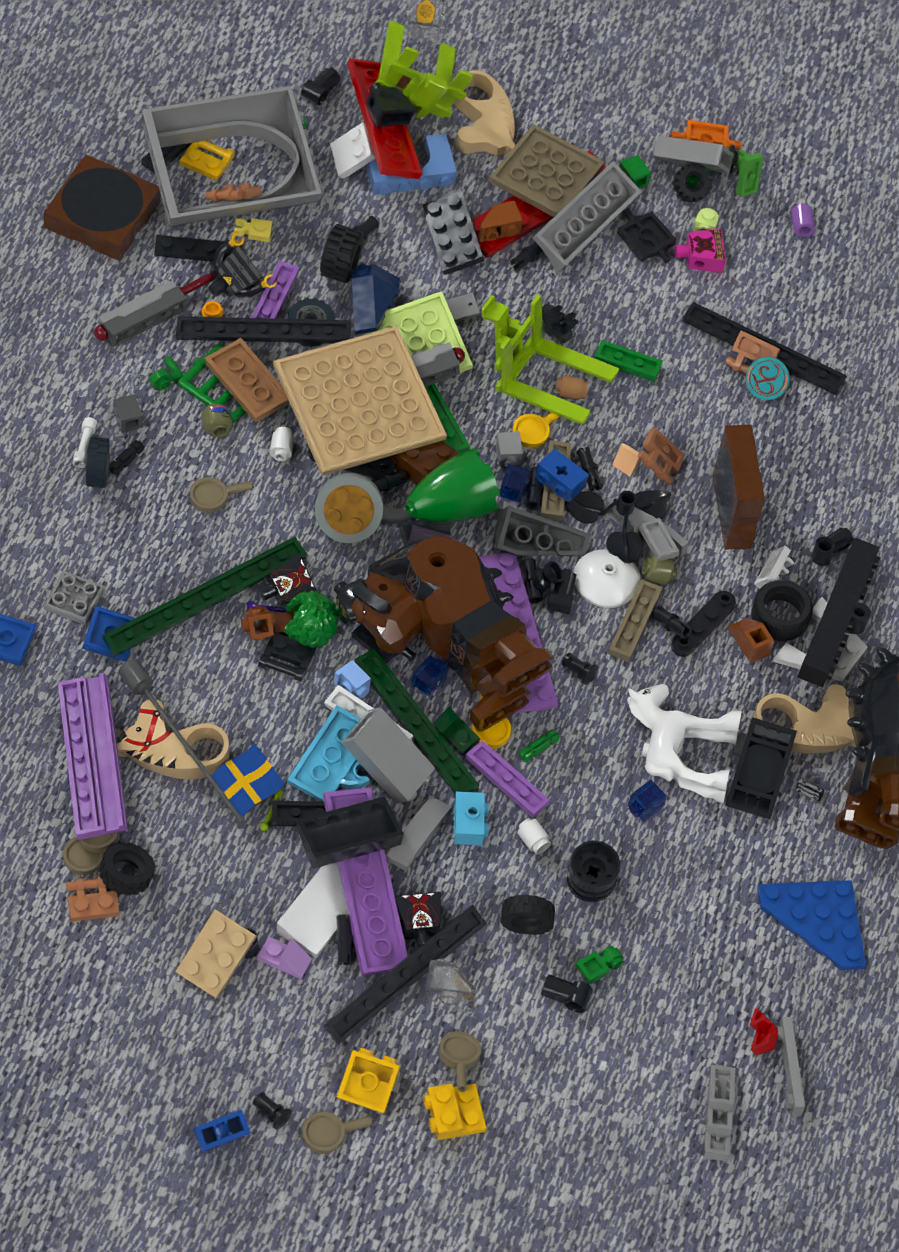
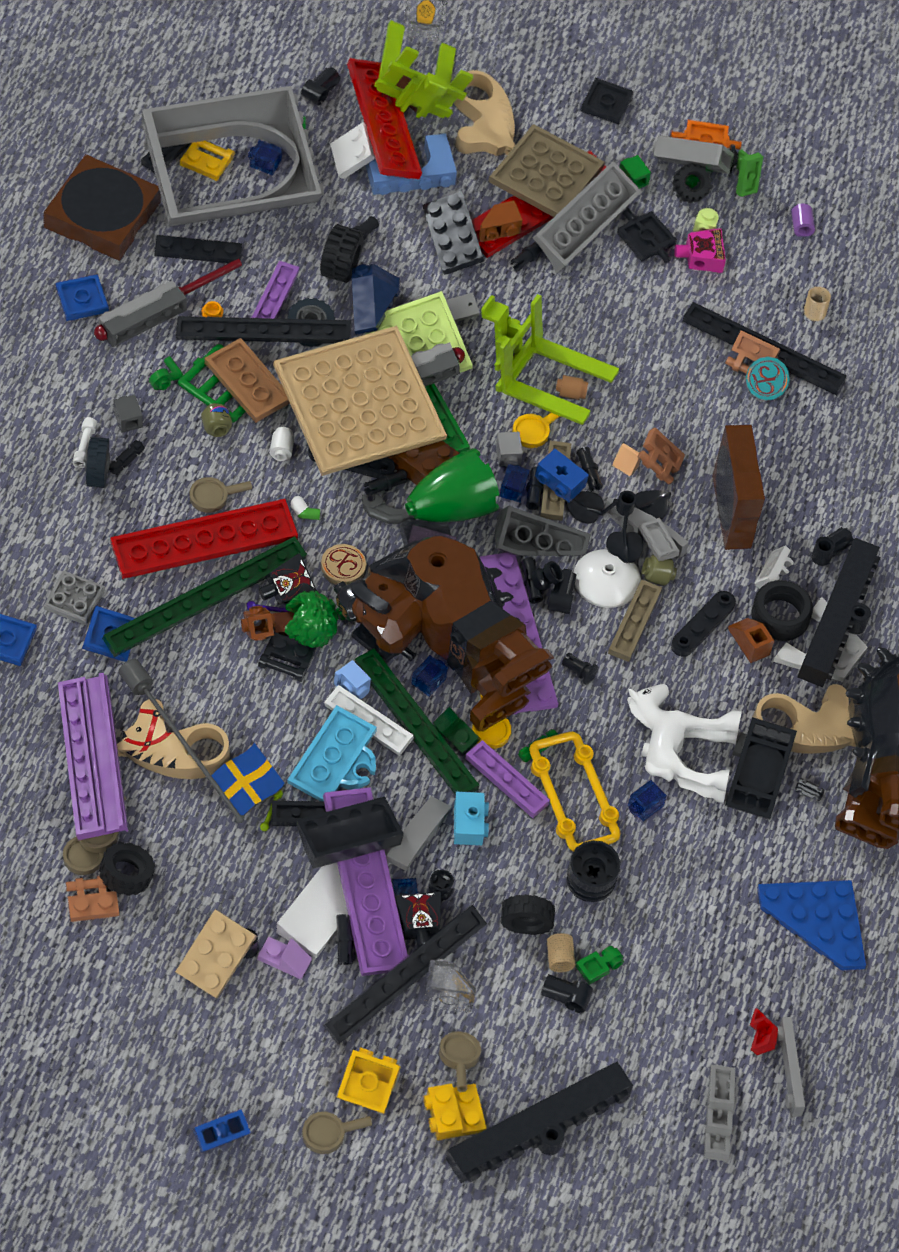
nougat plate [205,183,262,202] -> none
black torso [208,231,277,298] -> none
light yellow plate [234,218,273,242] -> none
black pin [253,1092,292,1130] -> none
wheel [315,473,383,543] -> none
light grey brick [341,707,435,803] -> none
black torso [366,82,416,127] -> none
white brick [517,819,551,855] -> none
black plate [542,304,579,344] -> none
green plate [594,340,663,382] -> none
black pin [651,606,692,639] -> none
none -> blue plate [55,274,109,321]
none -> red plate [110,499,298,579]
none -> clear blue brick [248,139,282,176]
none -> arm [291,496,320,520]
none -> tan tile [321,544,366,585]
none -> clear blue tile [392,878,418,896]
none -> black wheel [428,869,454,901]
none -> black hinge [446,1061,633,1183]
none -> yellow bar [529,731,621,852]
none -> tan piece [547,933,575,972]
none -> black plate [581,77,634,125]
none -> tan piece [804,287,831,321]

